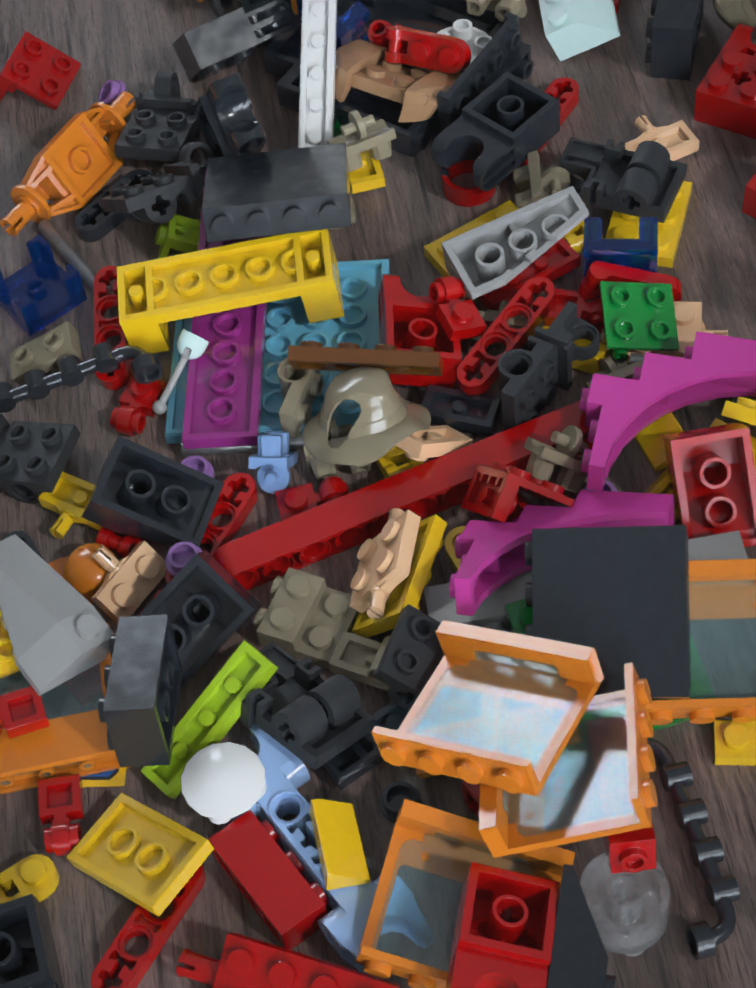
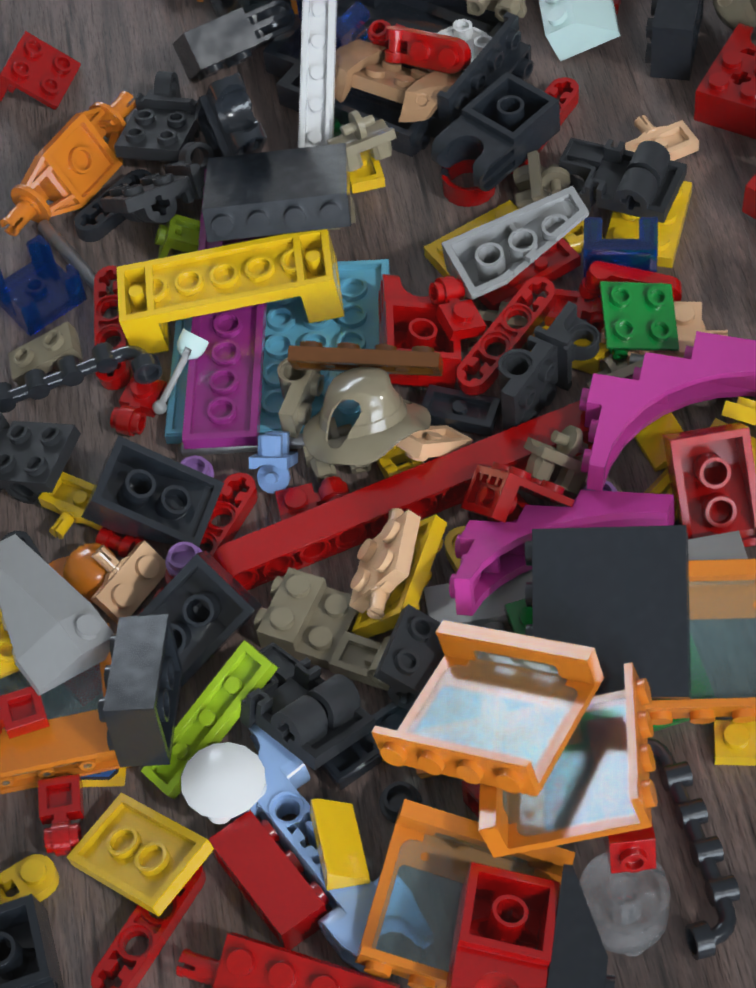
medium lavender plate [99,79,127,105] -> none

